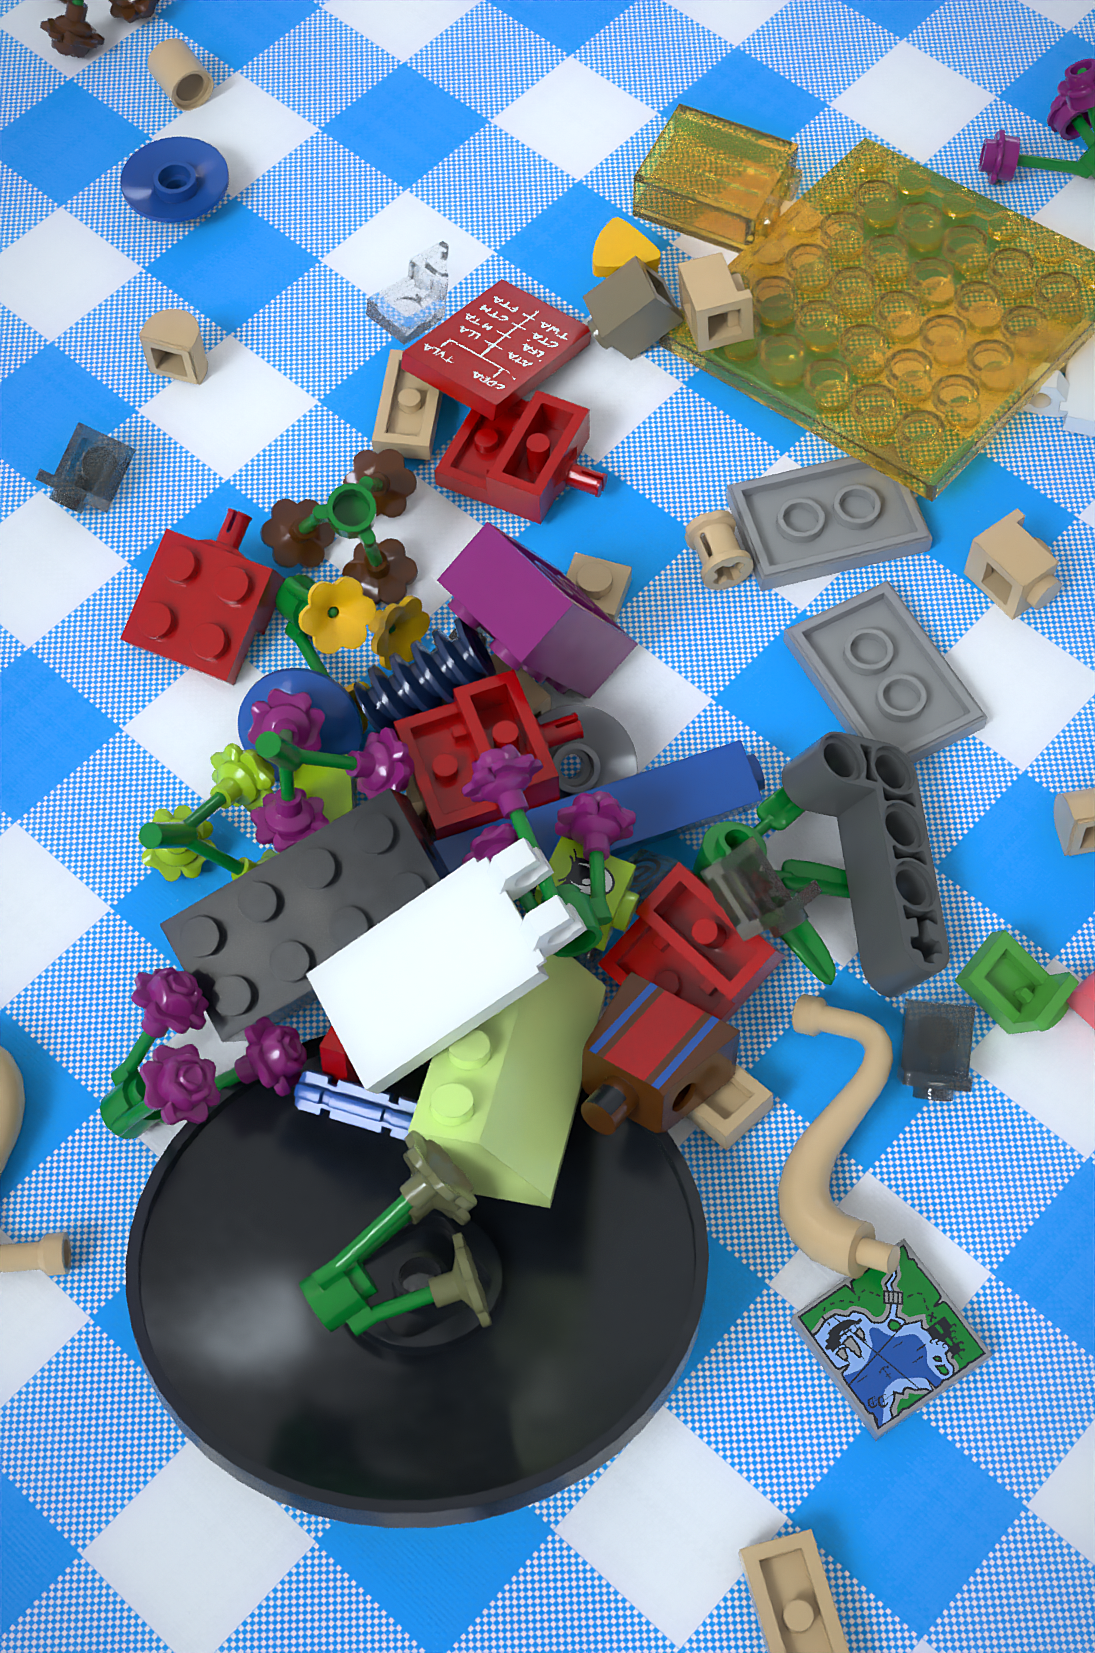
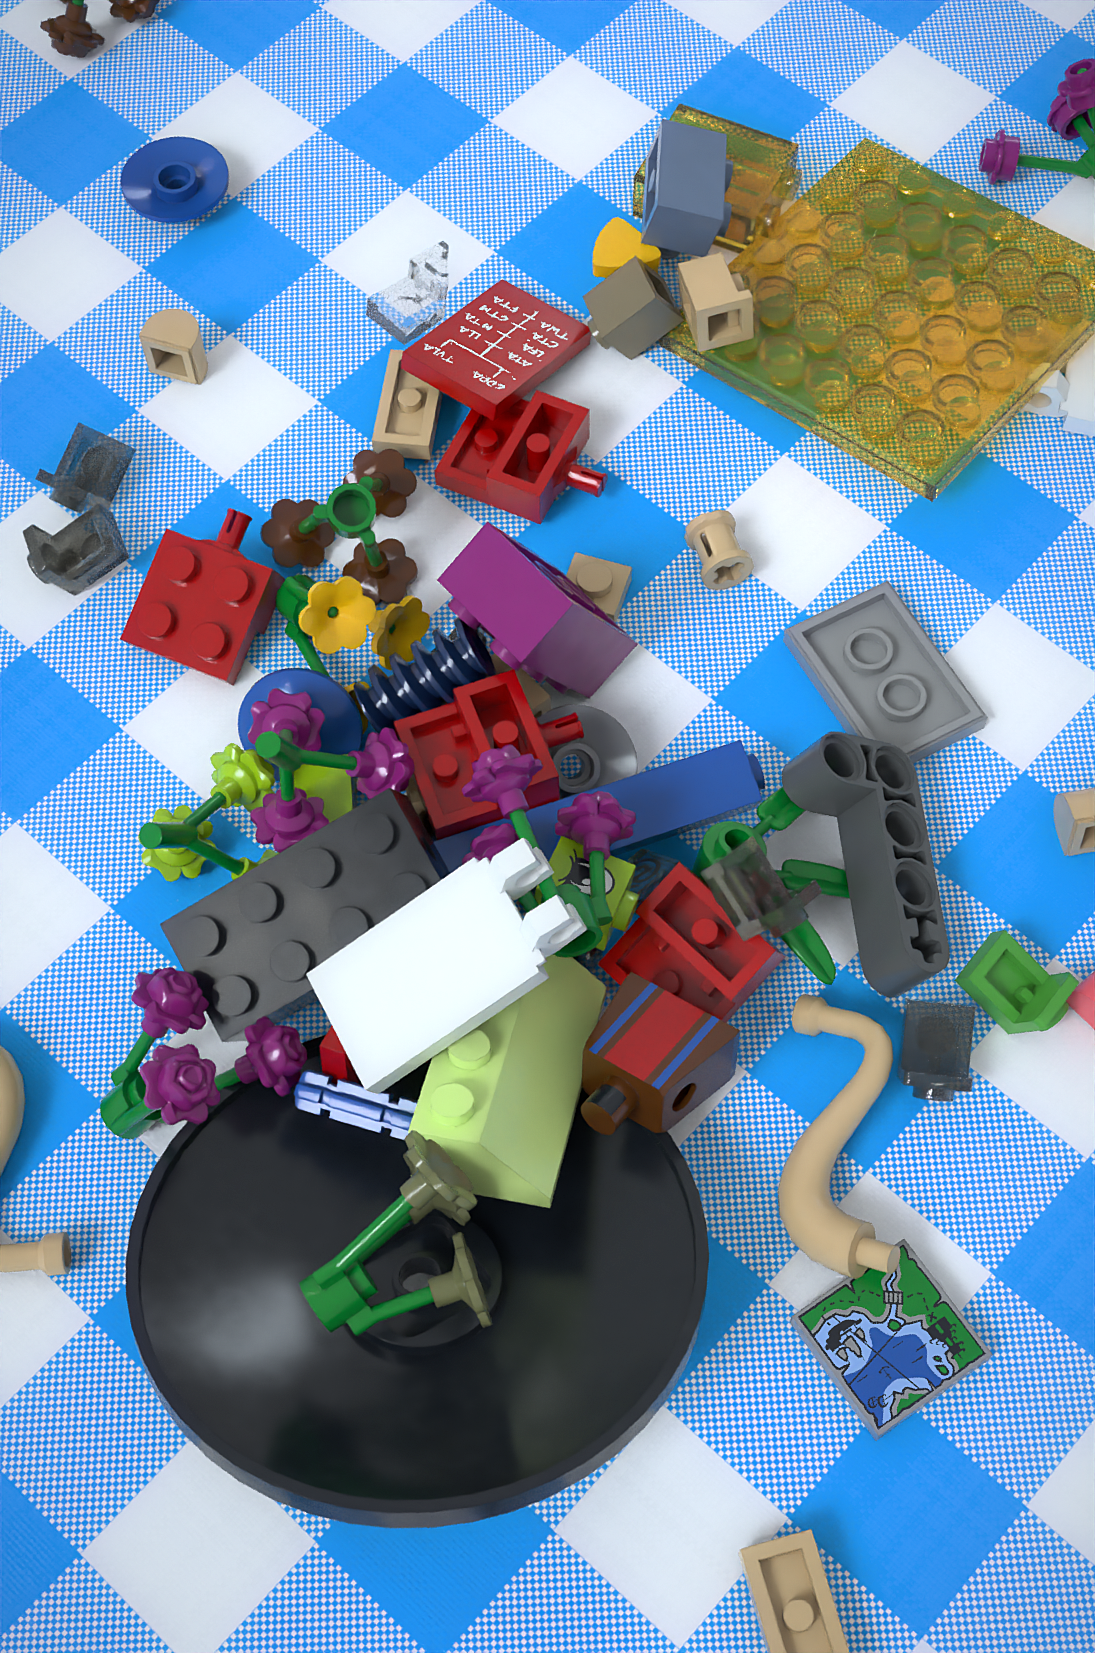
tan beam [147,38,214,111] -> none
tan plate [686,1064,773,1150] -> none
light grey tile [726,446,933,591] -> none
tan brick [964,508,1062,620] -> none
none -> clear smoke bracket [22,504,129,596]
none -> sand blue brick [641,119,733,259]

